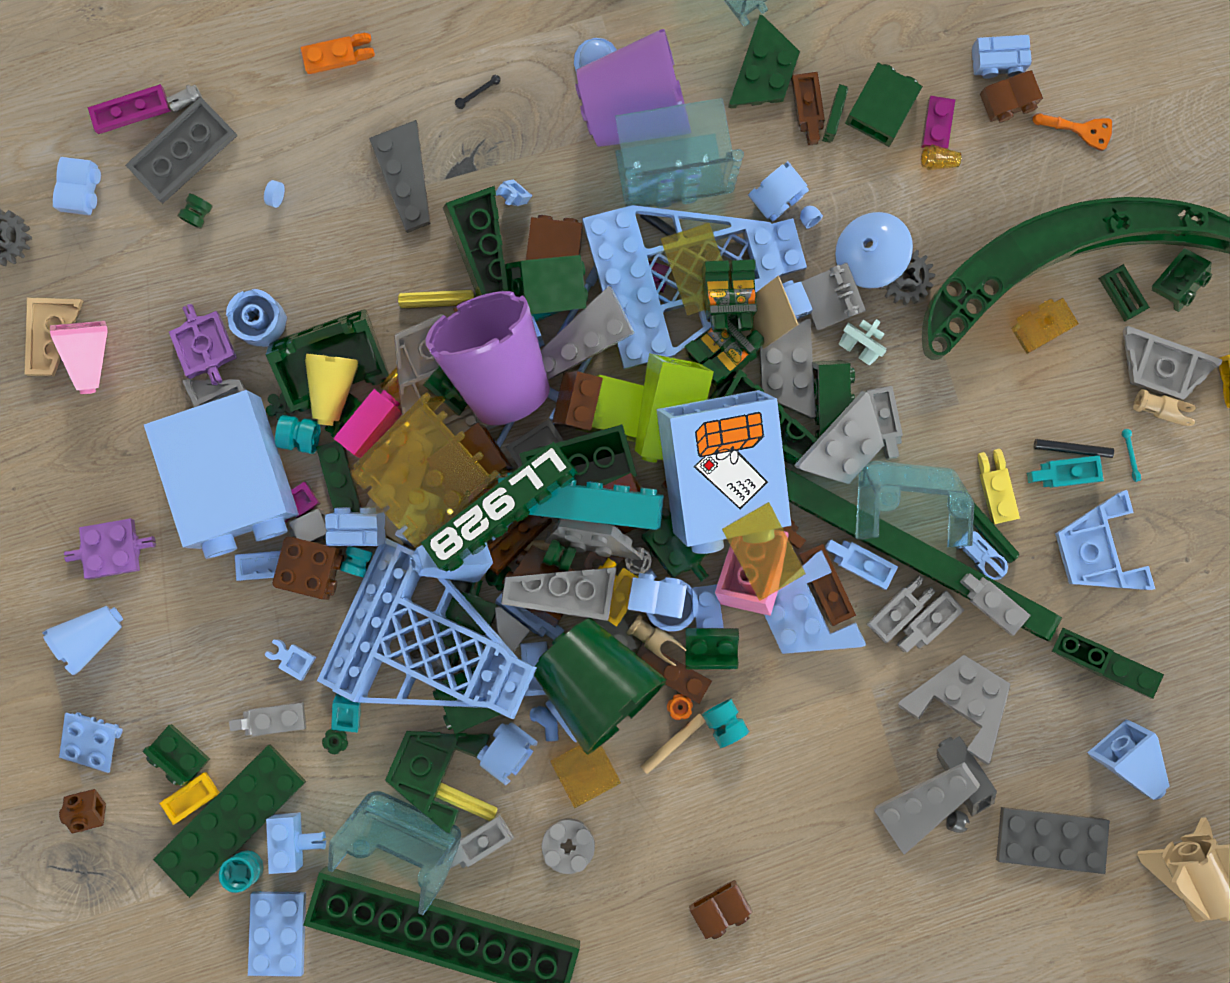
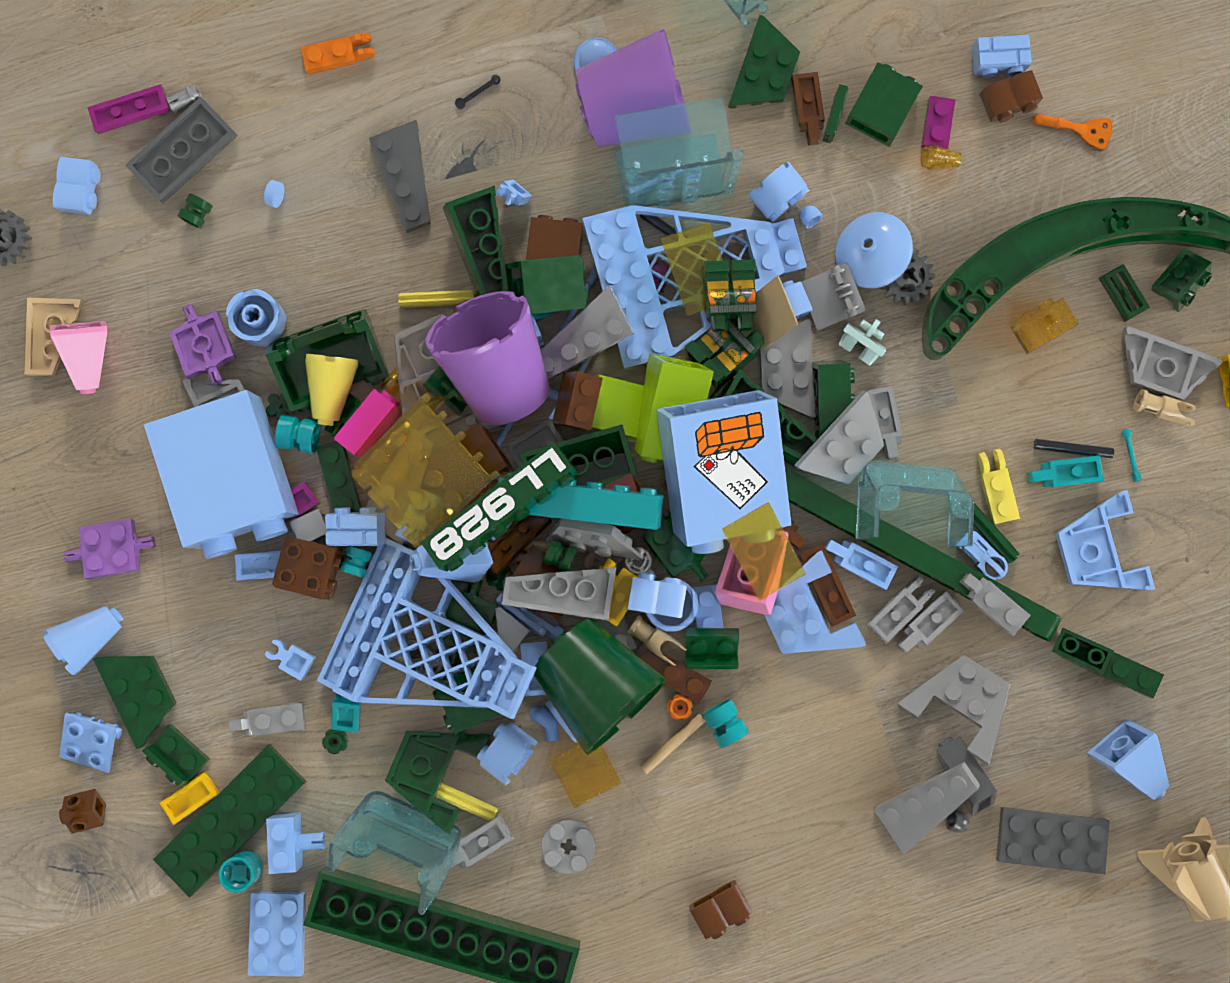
none -> dark green wing [93,656,176,749]

